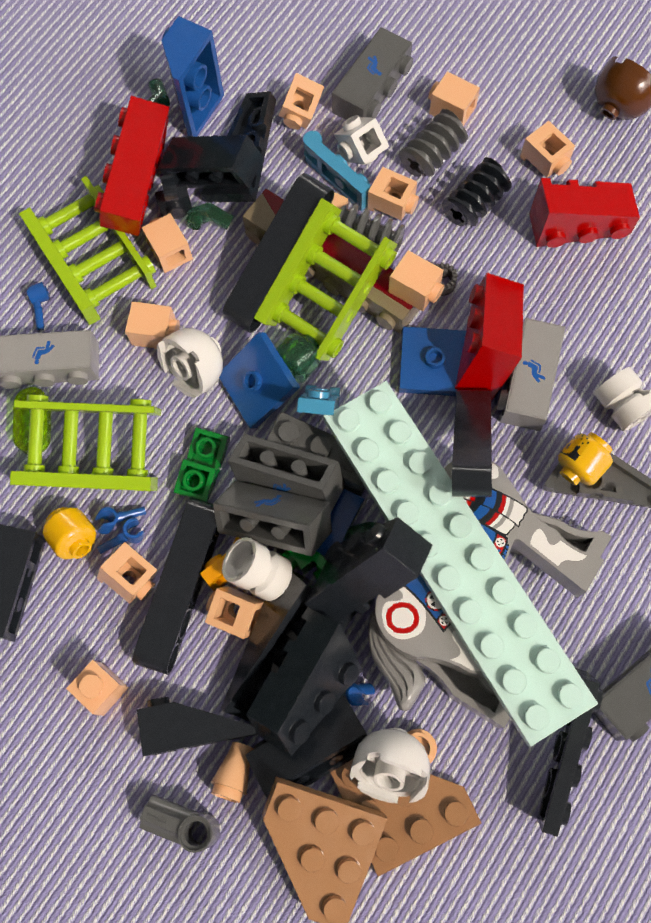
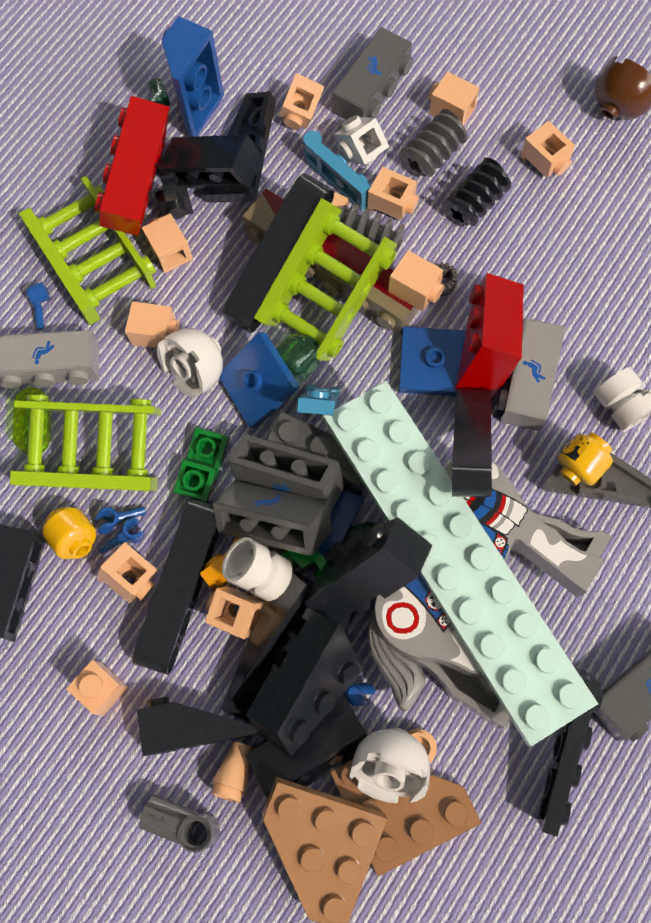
clear green arm [185,203,234,230] -> none
red wedge [529,178,640,248] -> none

